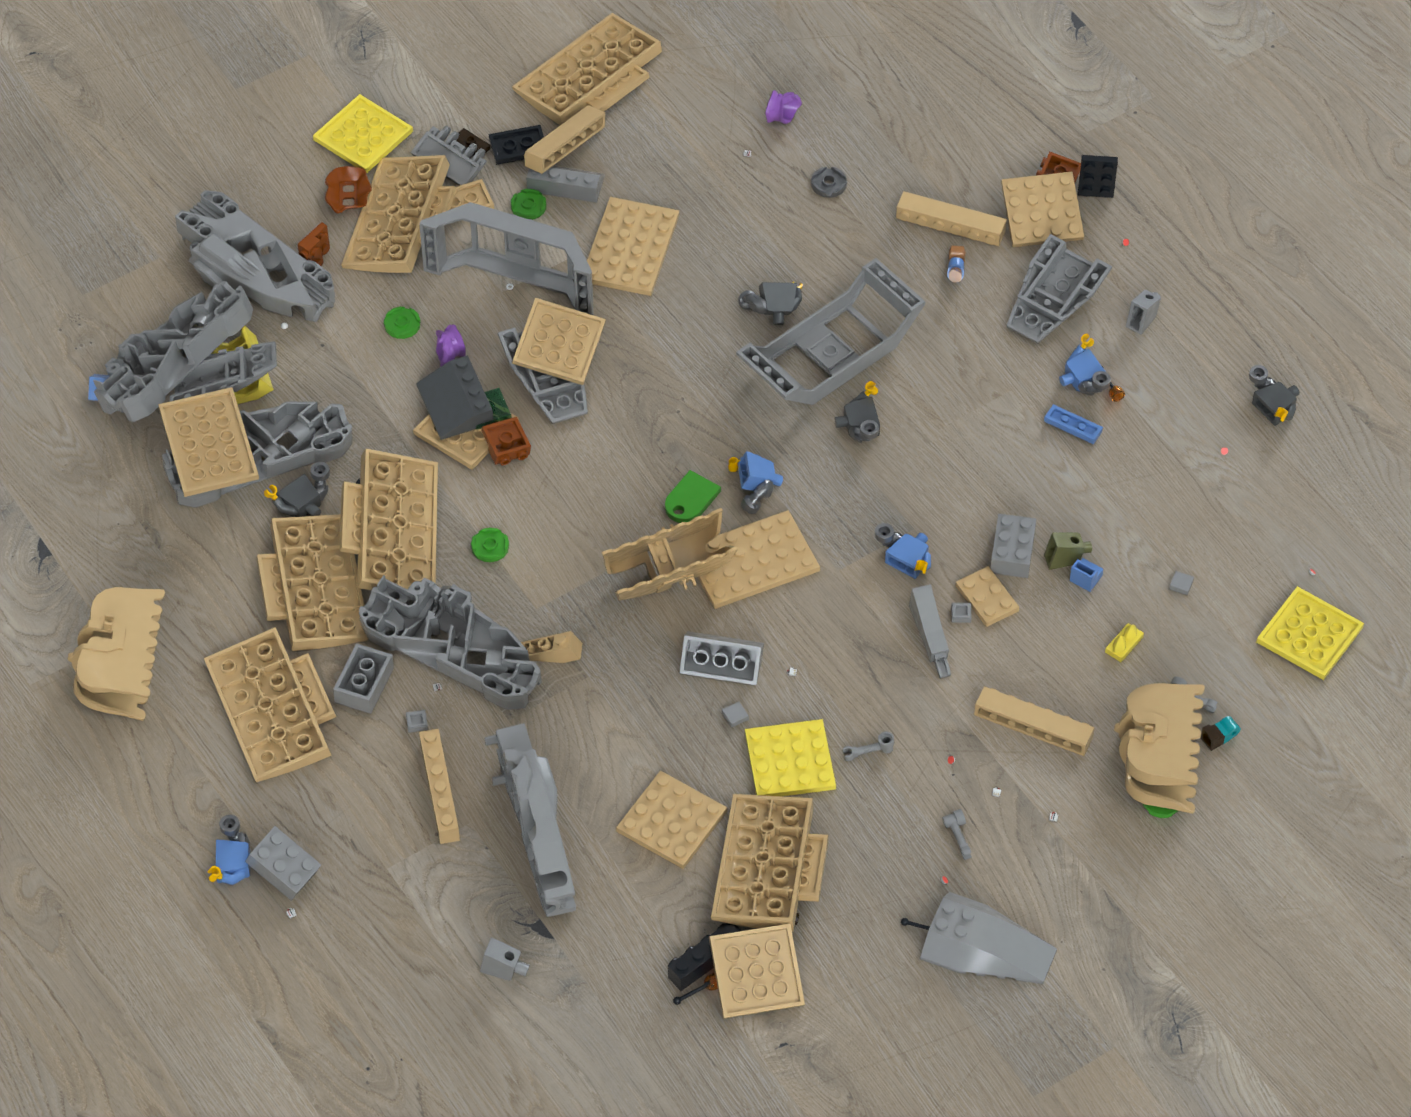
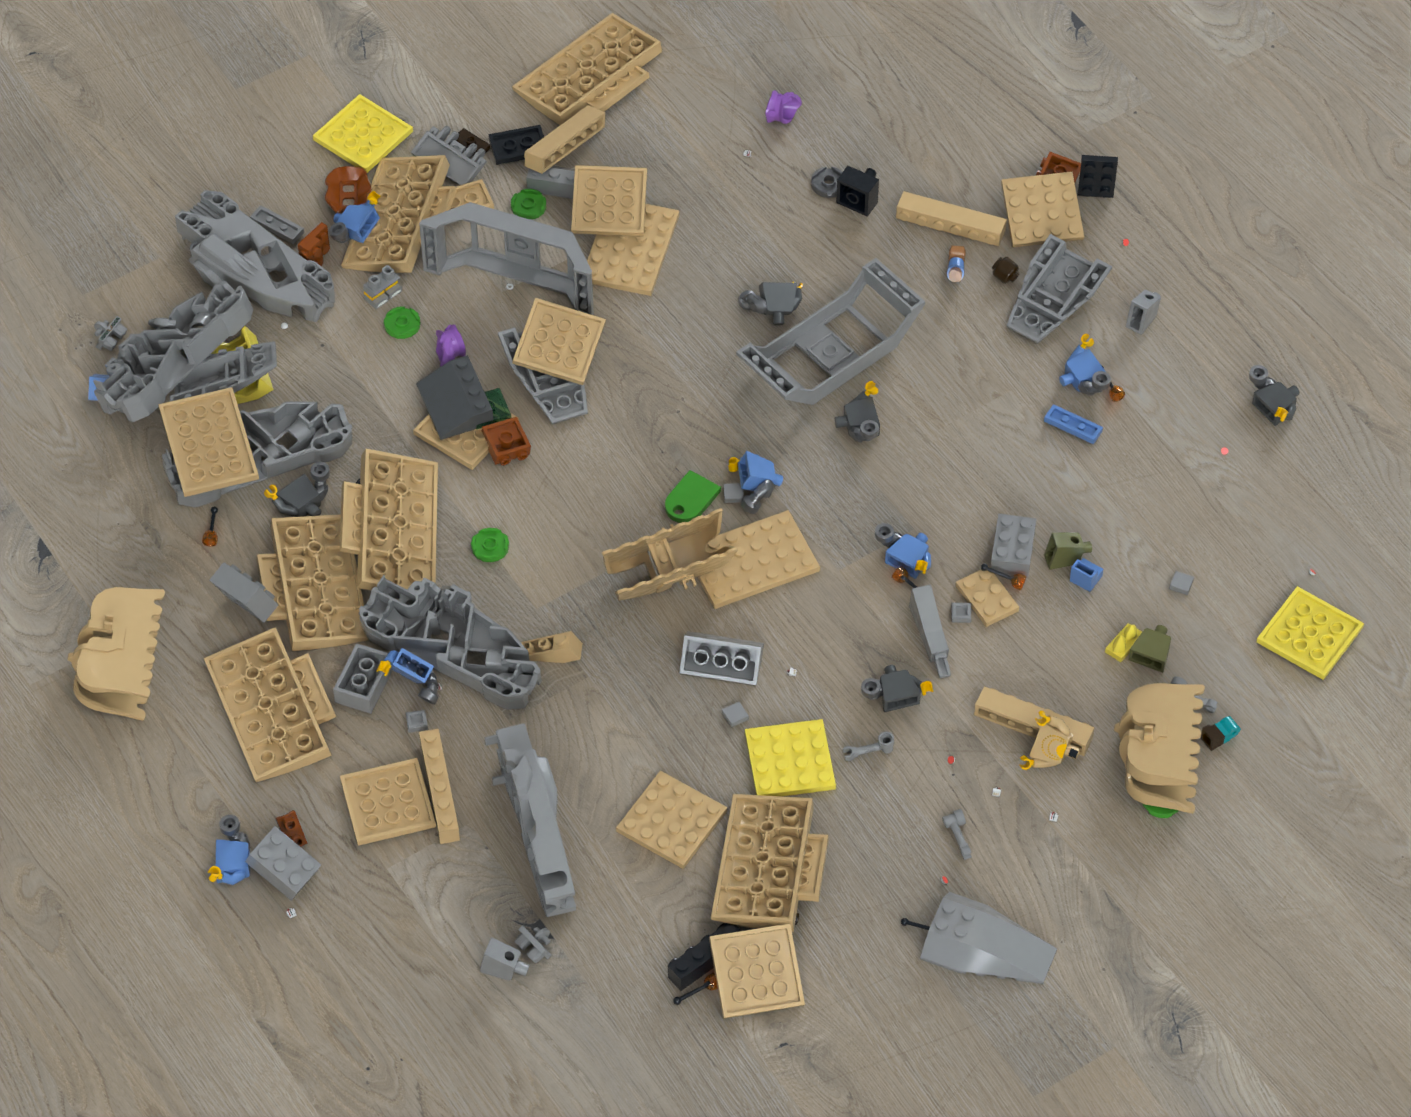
none -> light grey hips [94,316,127,351]
none -> light grey animal [148,318,177,328]
none -> clear orange hinge [202,506,218,547]
none -> light grey brick [209,563,278,623]
none -> light grey plate [250,205,304,244]
none -> dark orange hips [275,810,308,847]
none -> medium blue torso [329,191,380,243]
none -> tan plate [340,758,436,846]
none -> light grey hips [363,265,402,309]
none -> medium blue torso [376,648,439,705]
none -> light grey hips [514,925,552,963]
none -> tan plate [571,165,647,236]
none -> light grey tile [723,483,744,503]
none -> black brick [836,165,879,217]
none -> dark grey torso [861,665,934,712]
none -> clear orange hinge [892,566,917,588]
none -> hinge [981,564,1027,590]
none -> dark brown head [992,257,1019,284]
none -> tan torso [1019,711,1080,770]
none -> olive torso [1129,625,1171,673]

